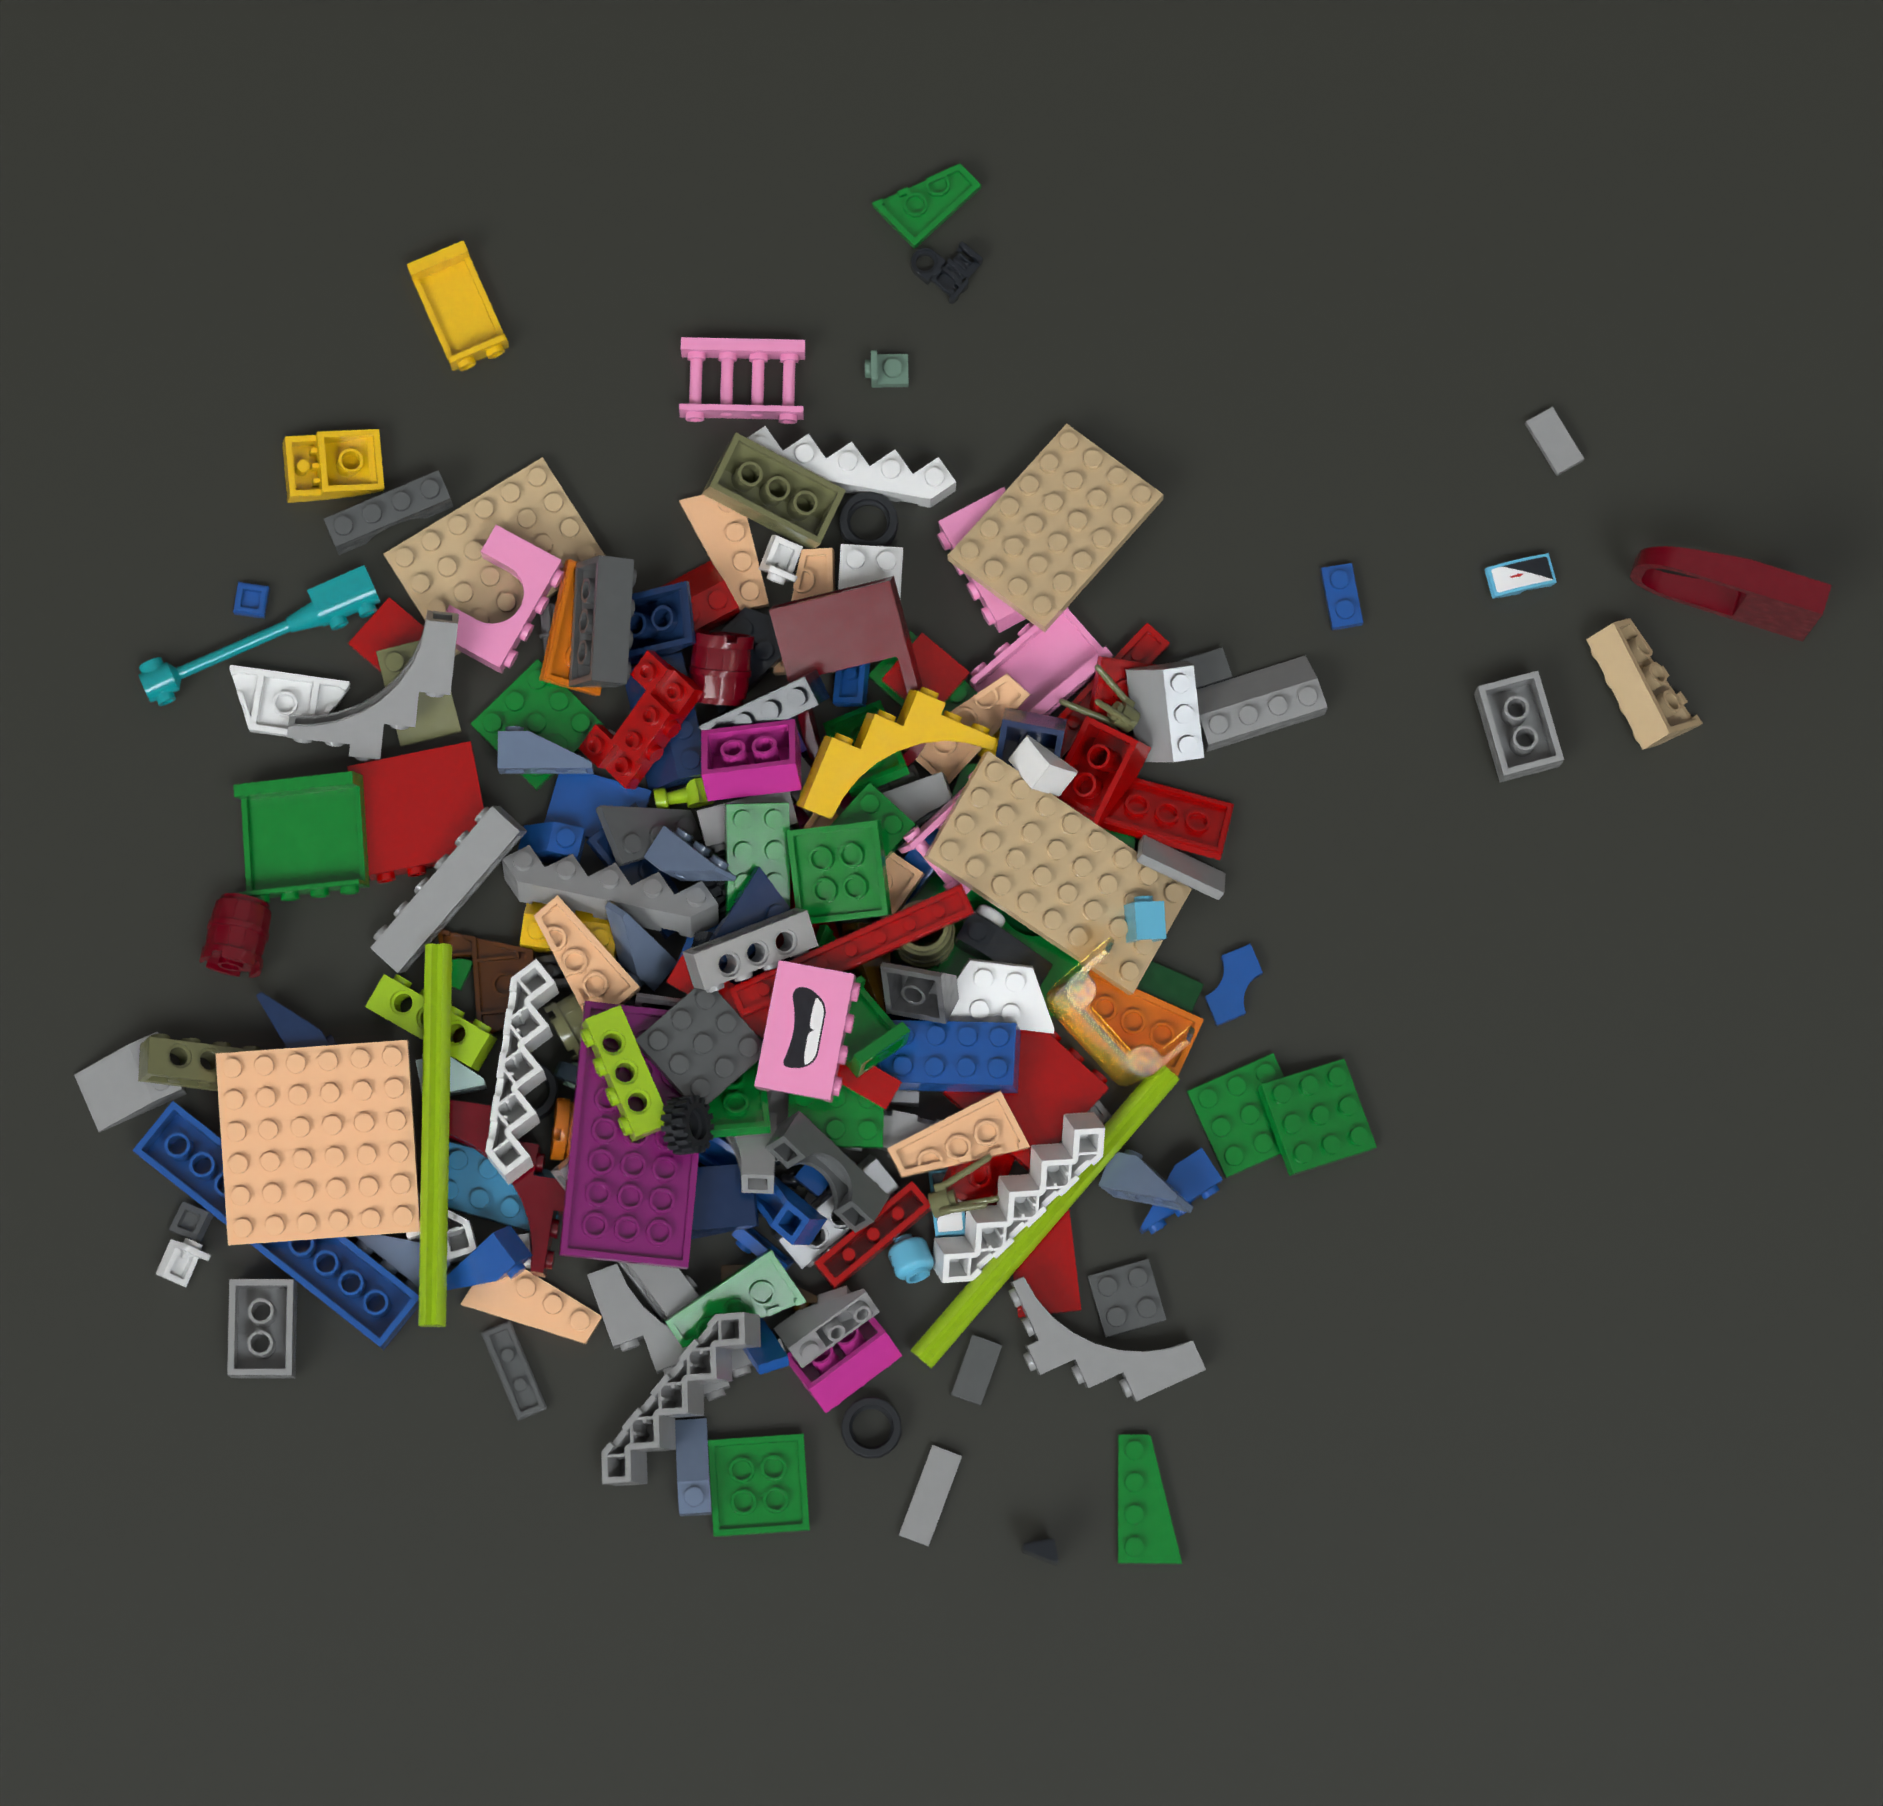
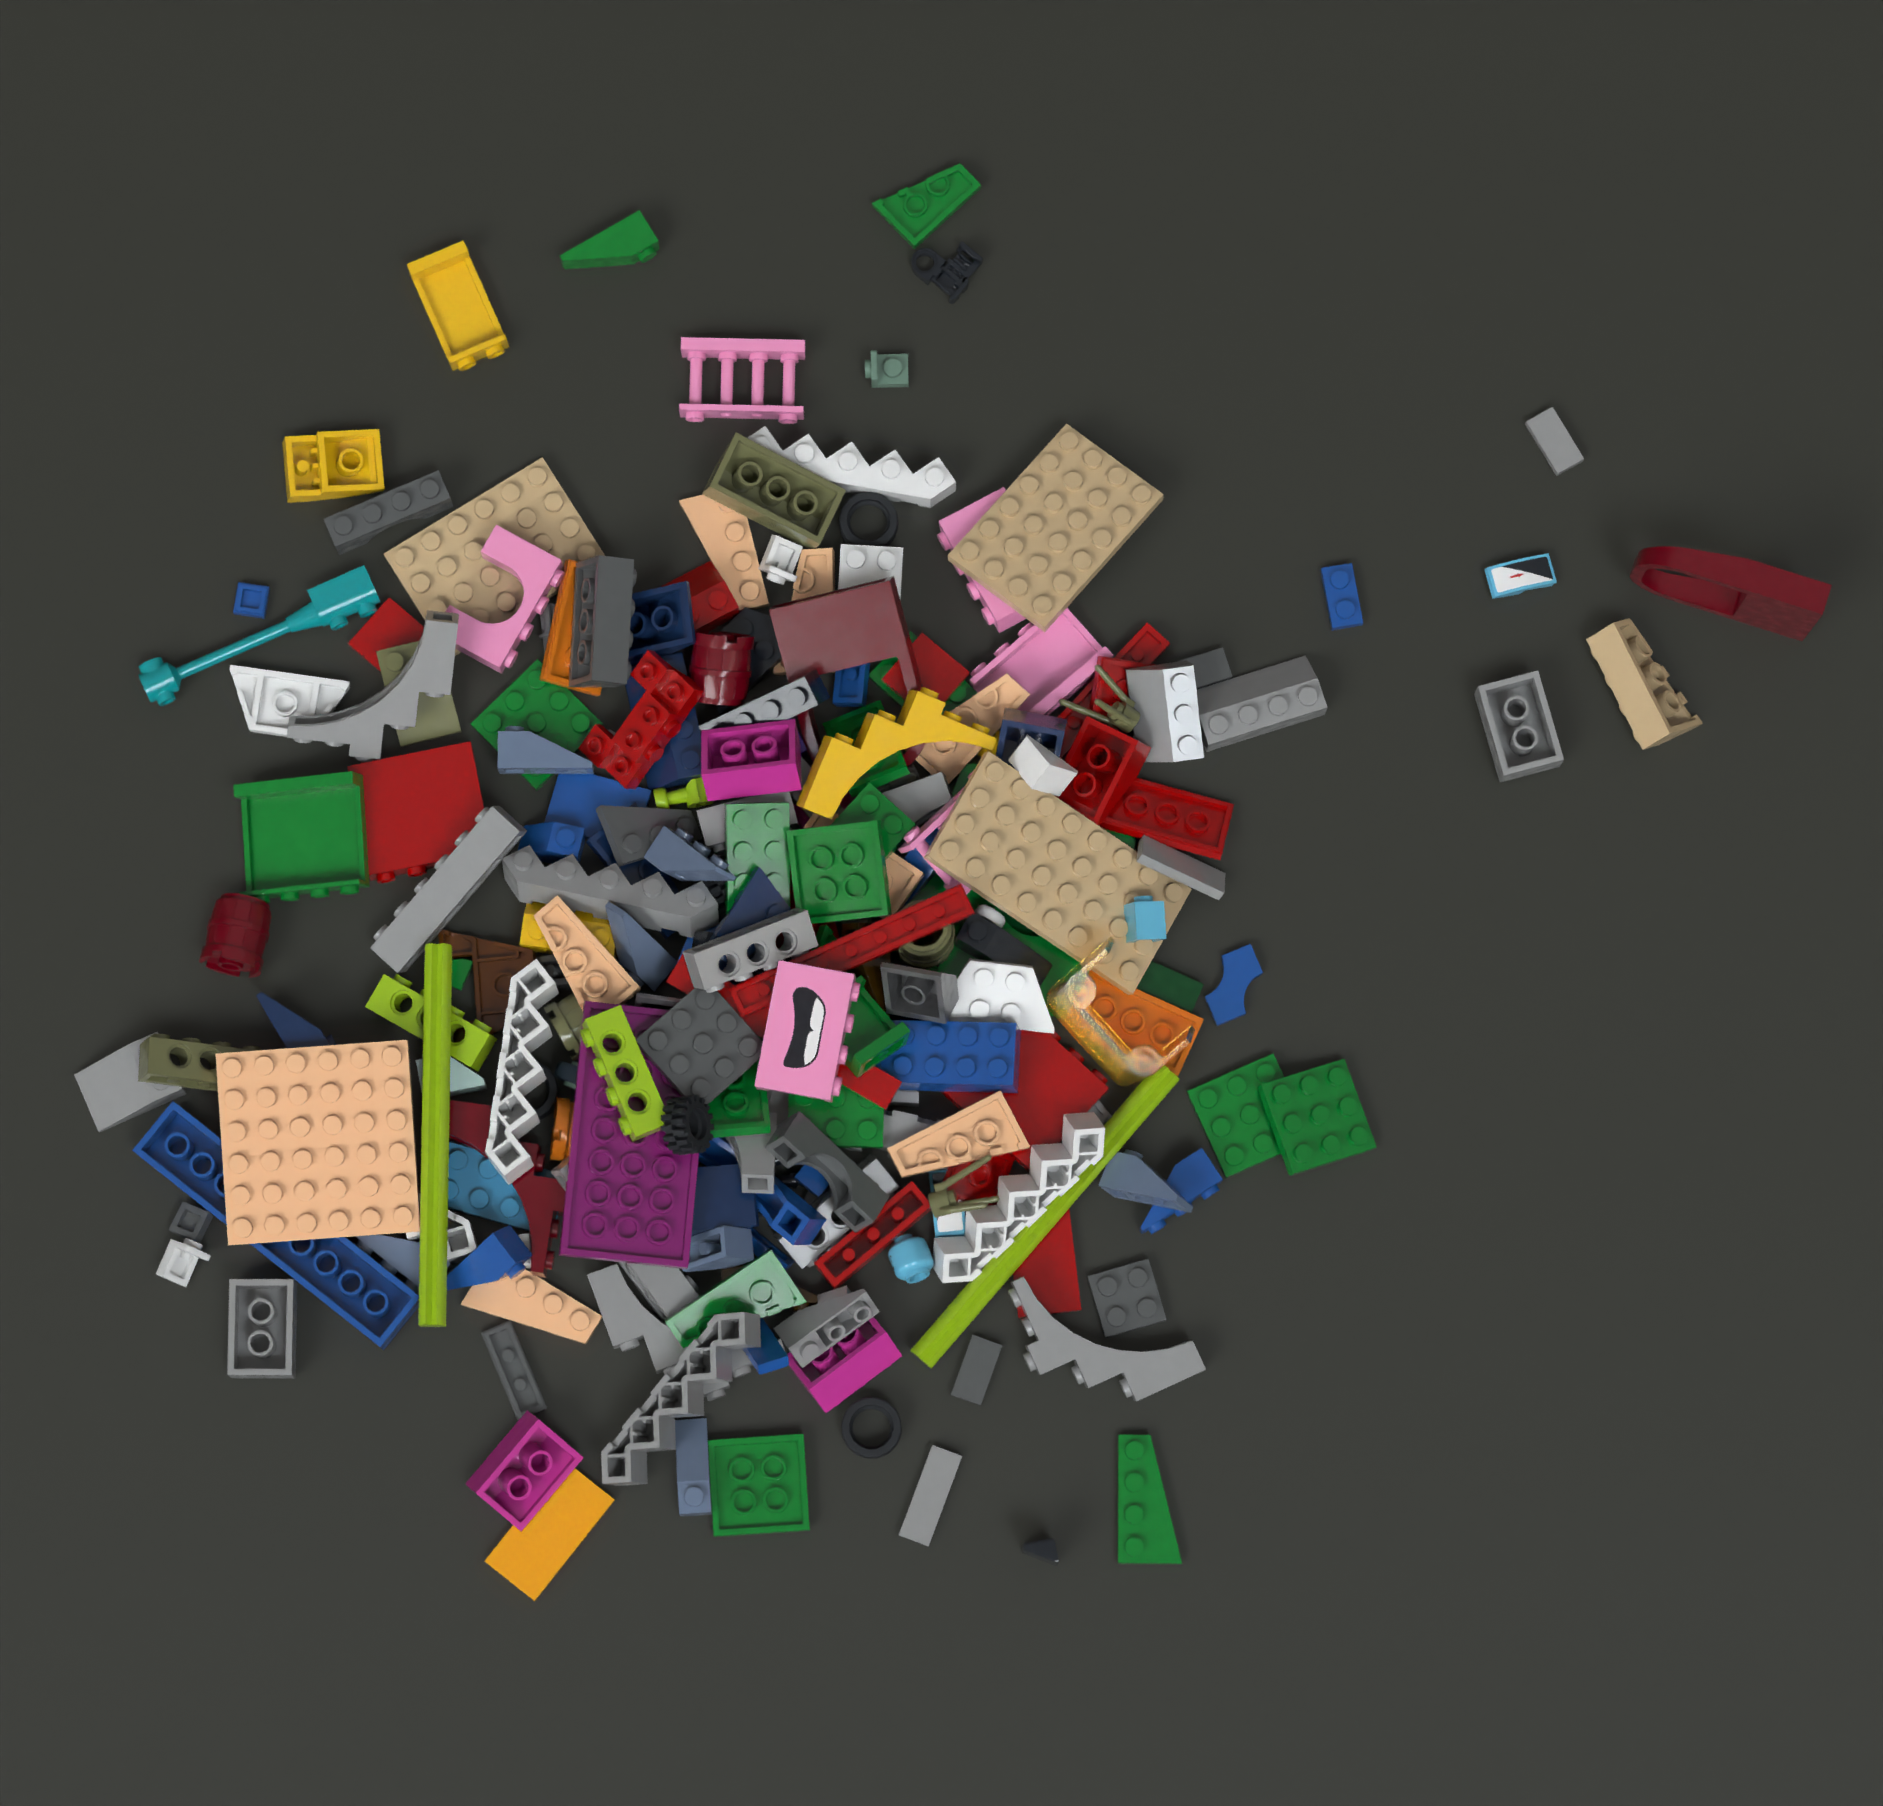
none -> dark pink slope [465,1410,584,1532]
none -> light orange tile [485,1468,615,1601]
none -> green slope [560,210,660,269]
none -> sand blue slope [682,1225,754,1272]

